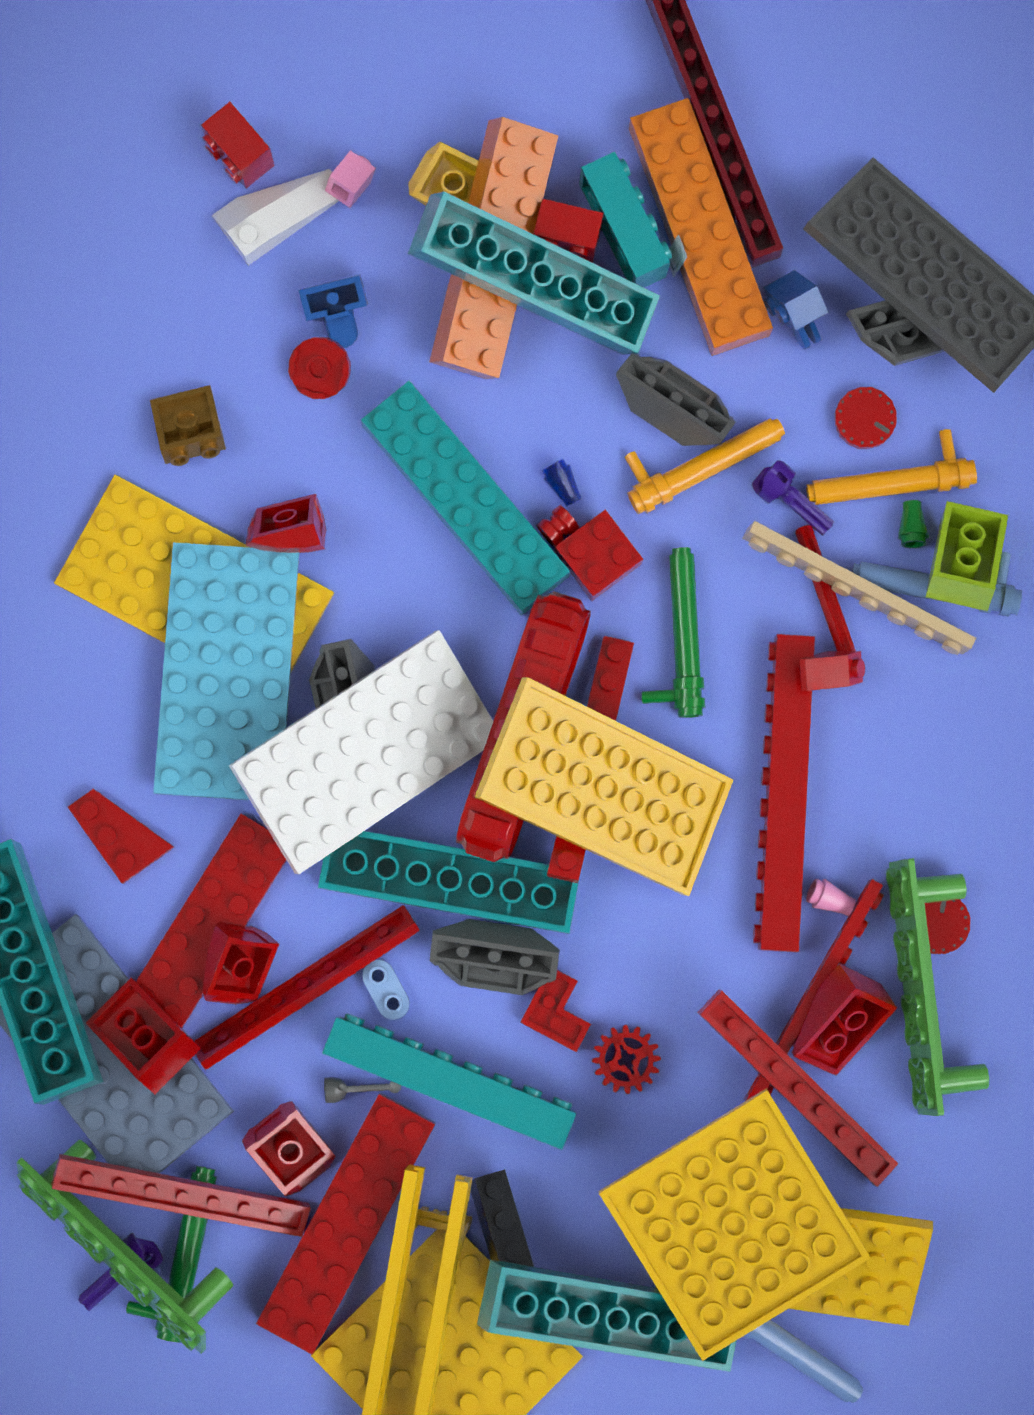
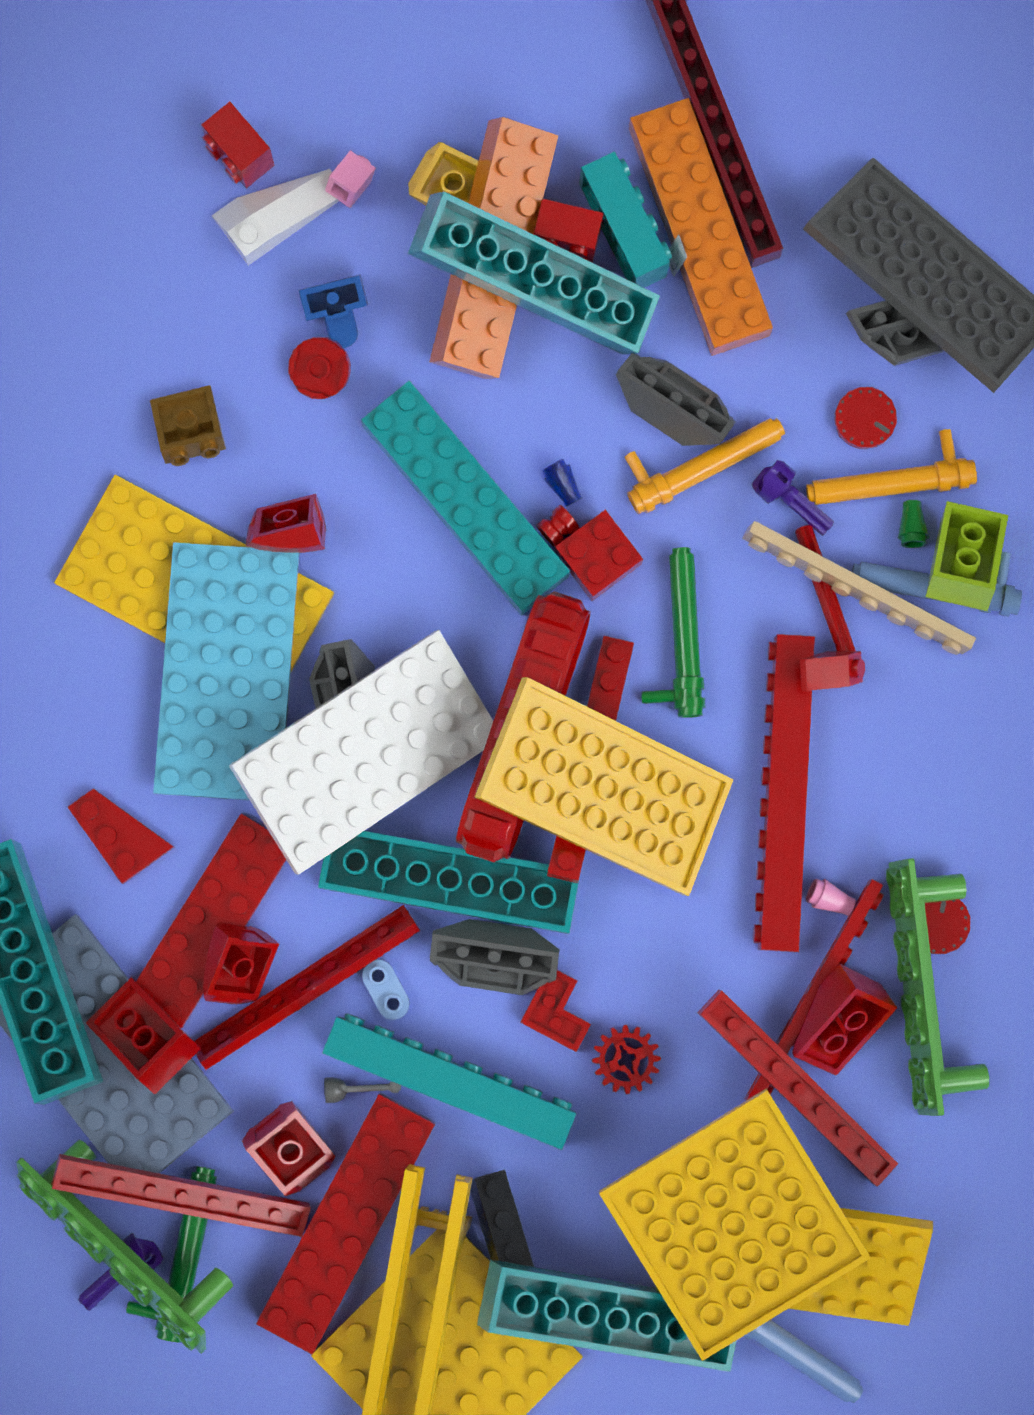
blue brick [763,270,828,350] -> none

